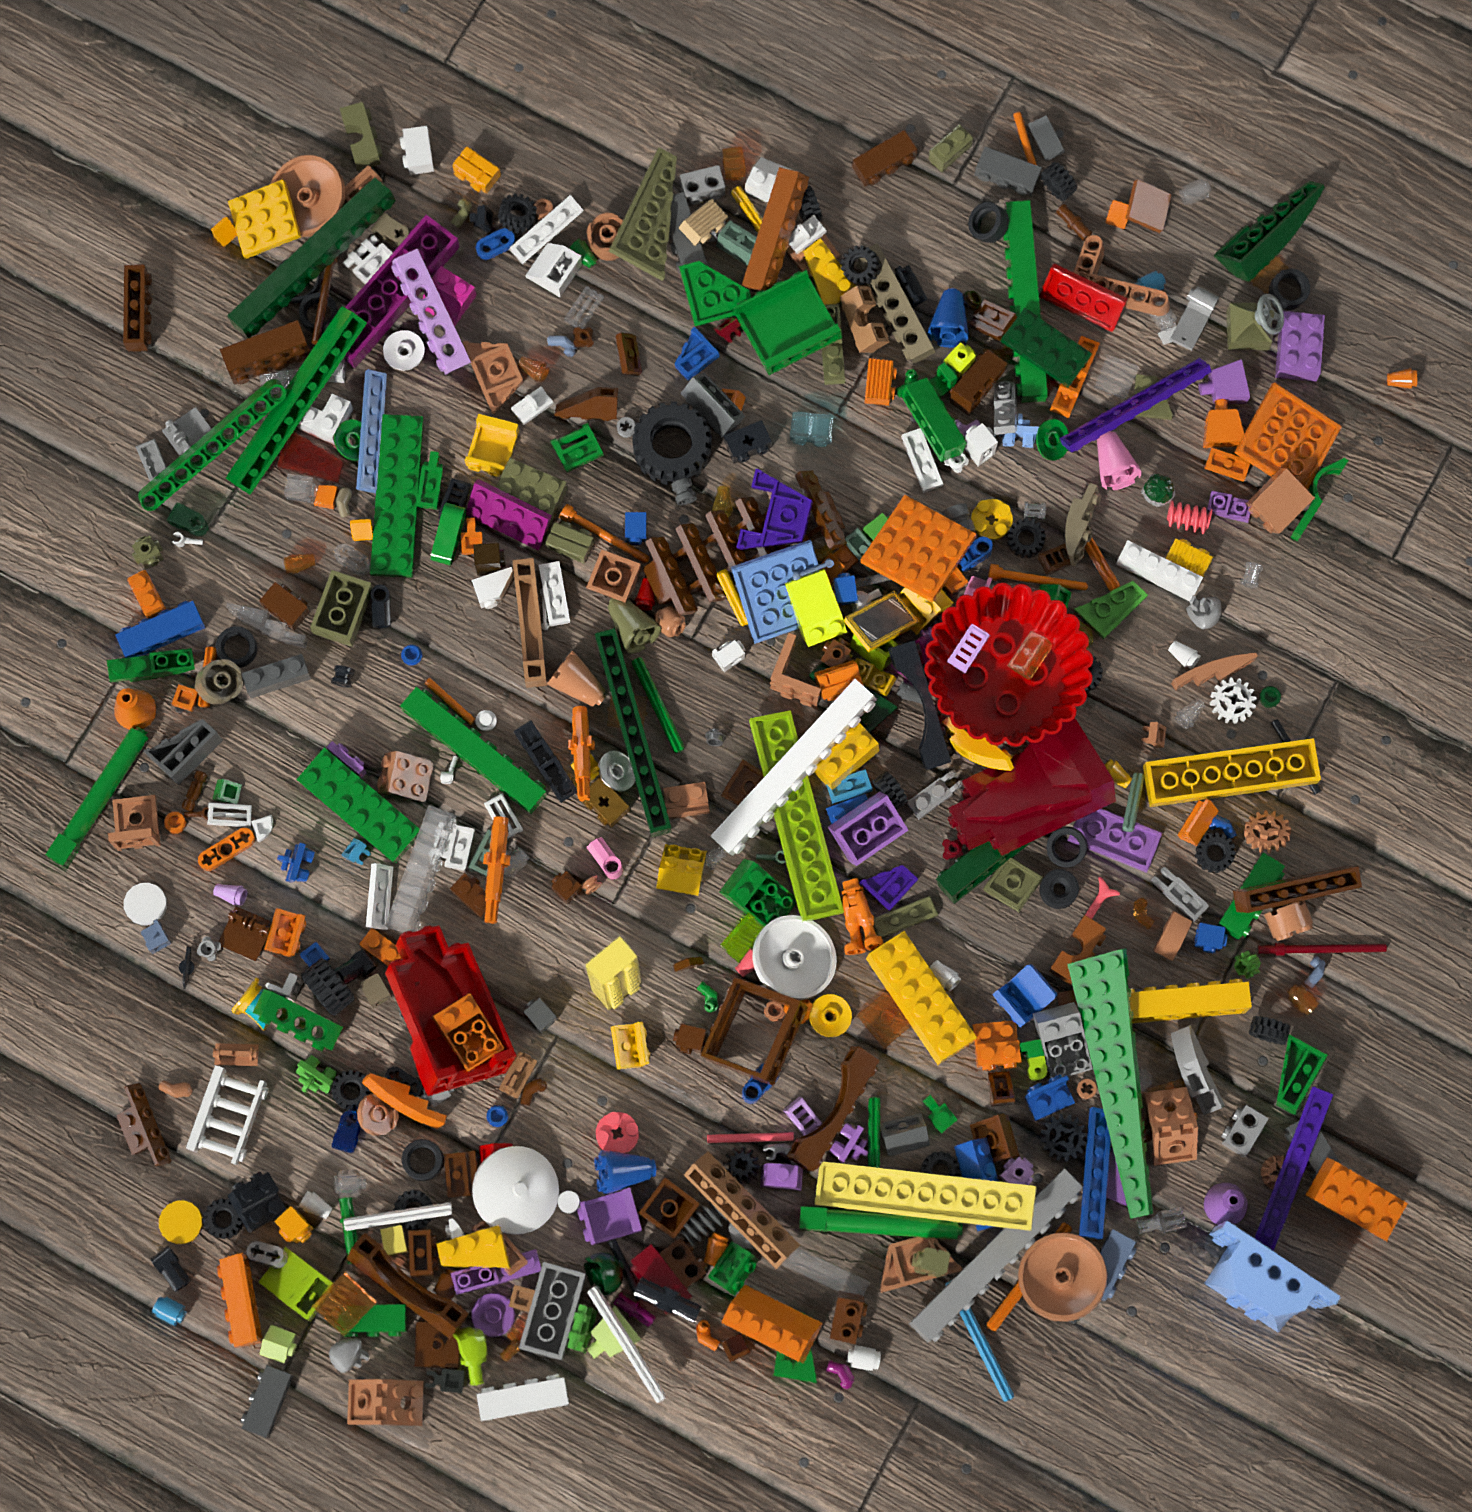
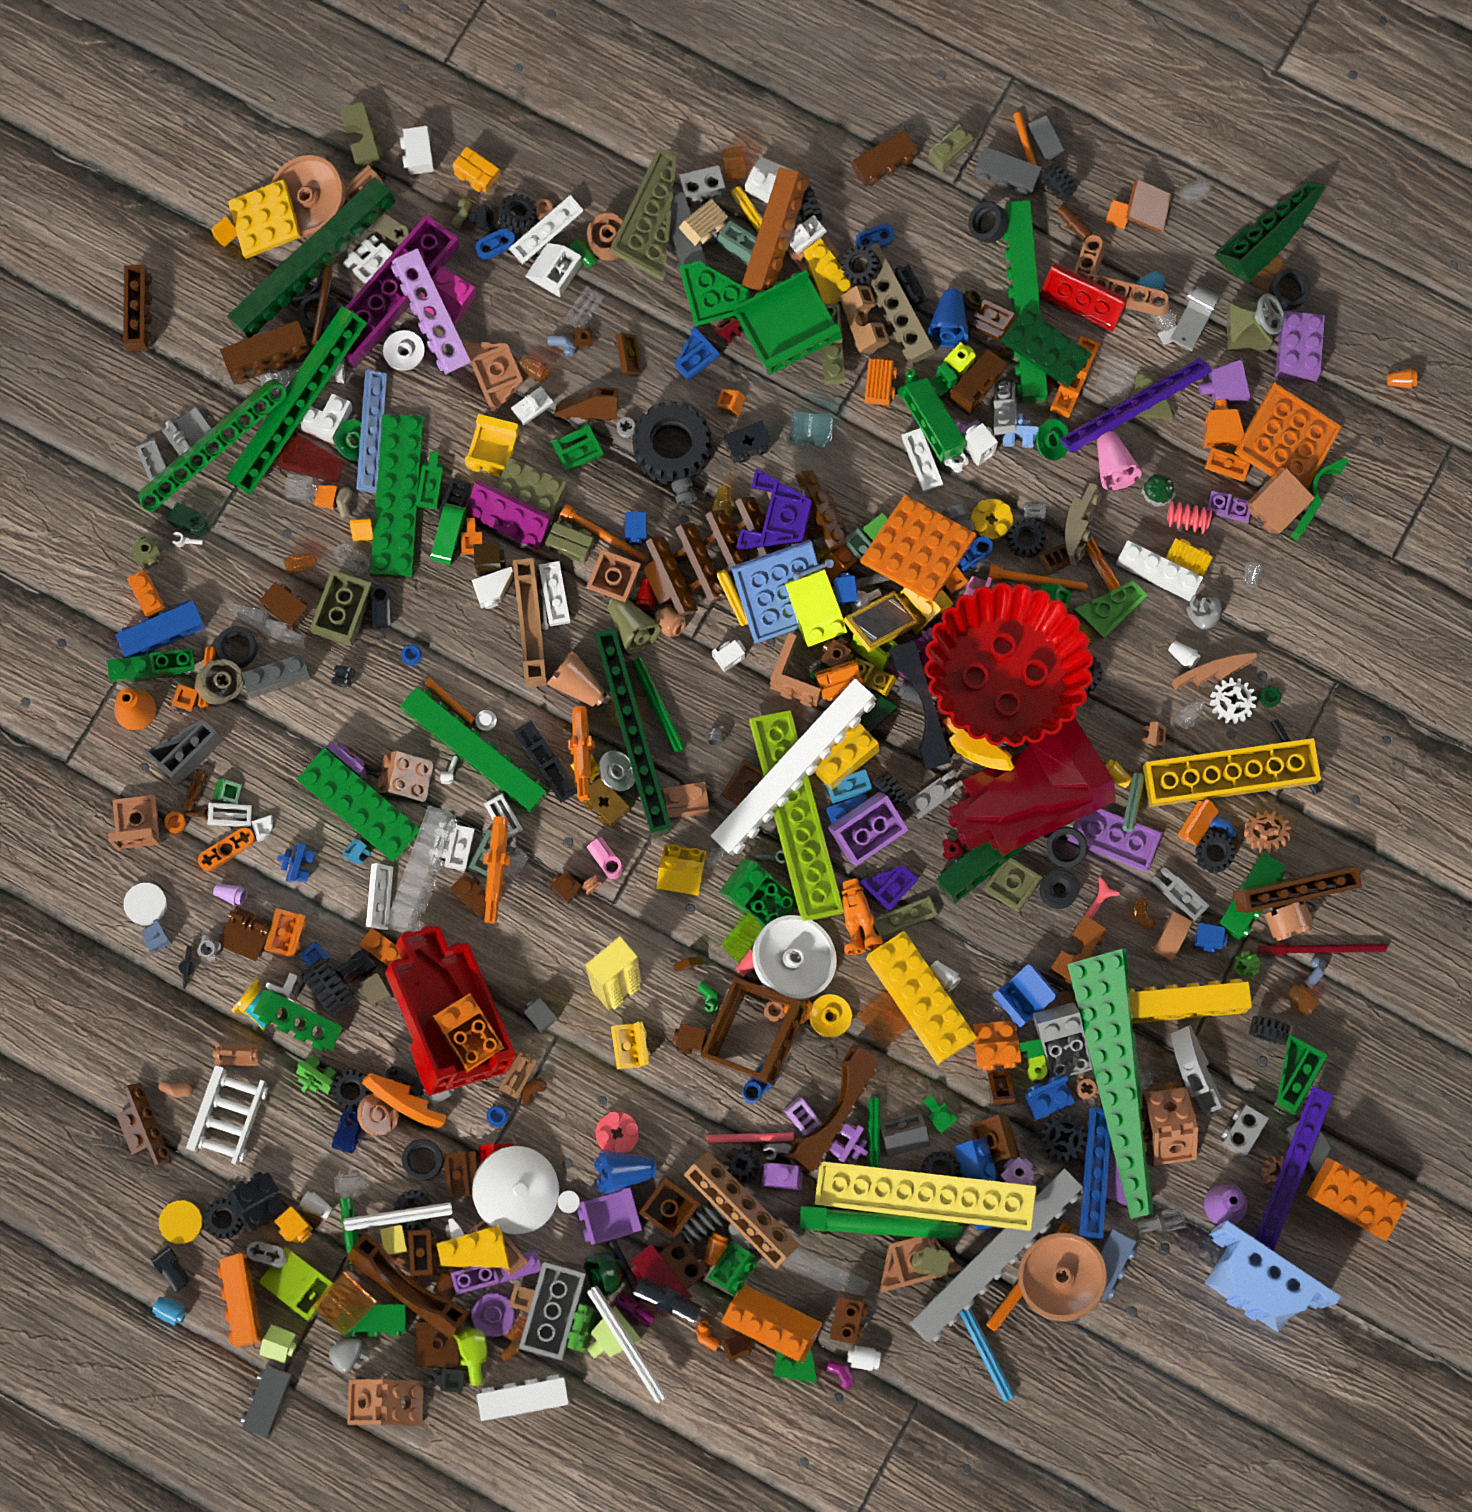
green brick [45,726,149,869] -> none
dark grey brick [680,372,745,437] -> none
lavender slope [947,624,990,673] -> none
clear orange slope [1007,631,1052,680] -> none
none -> blue plate [855,224,895,248]

